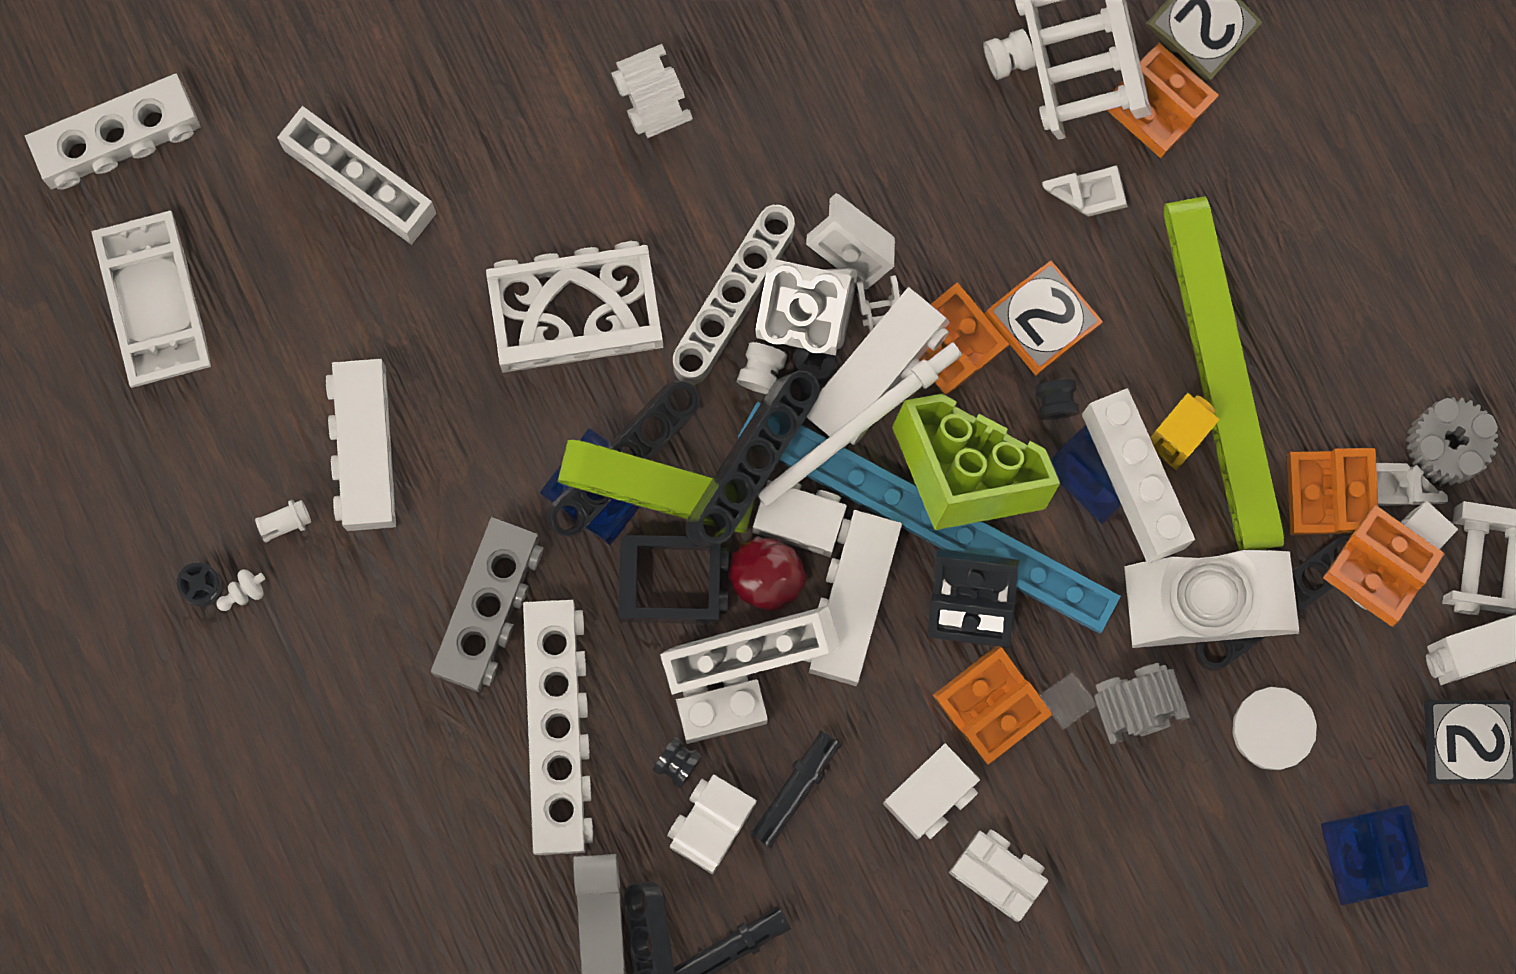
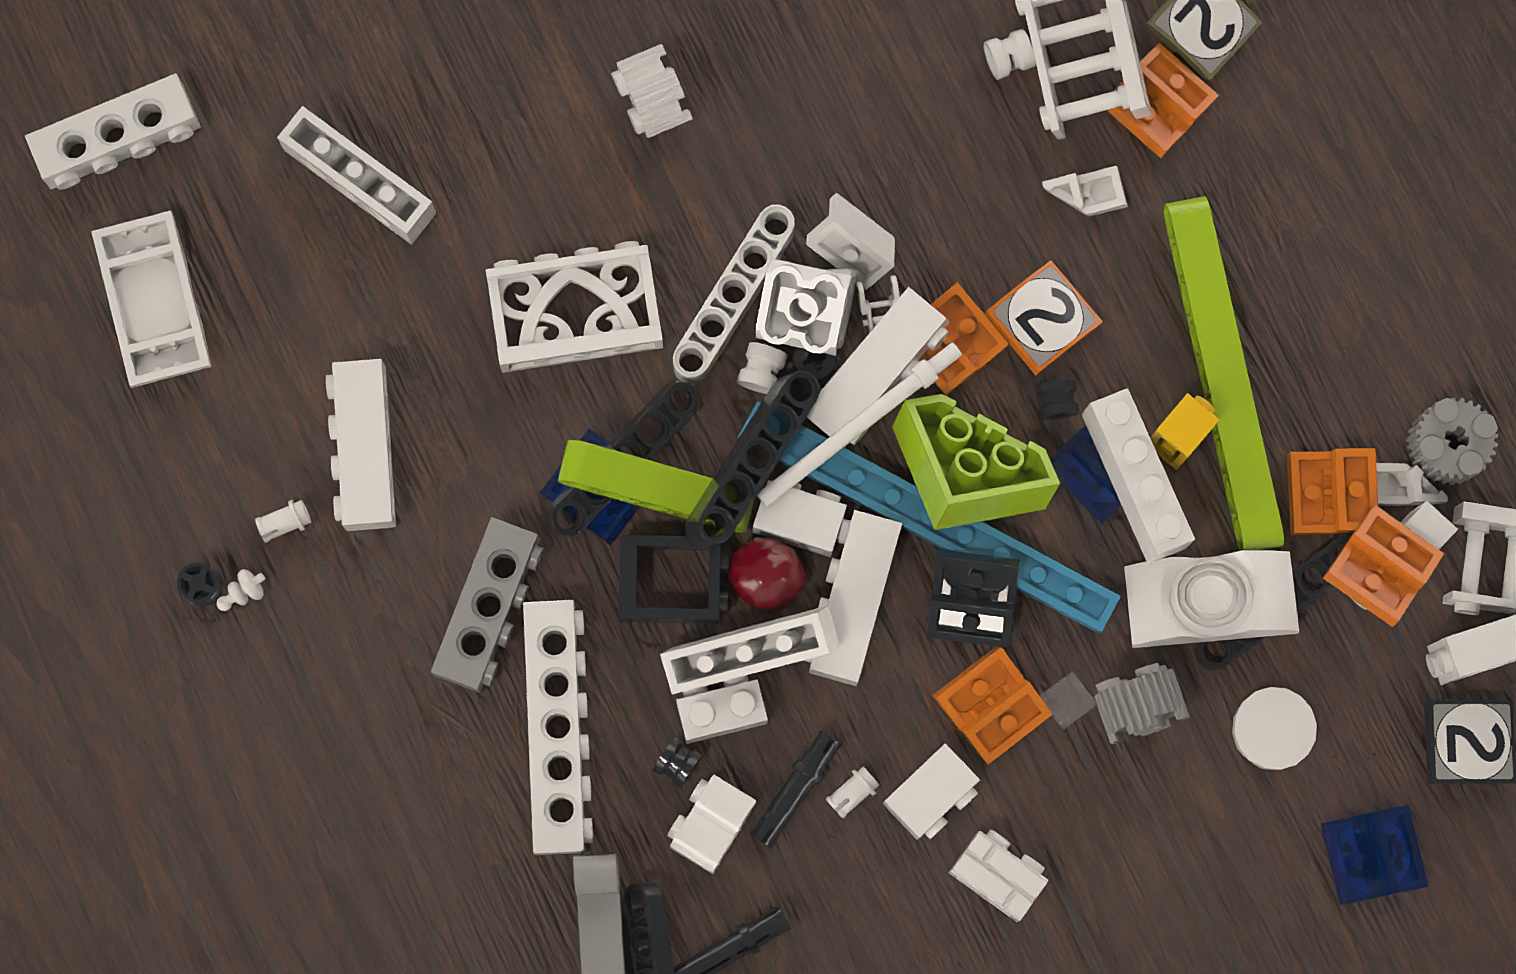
none -> white pin [826,767,879,819]

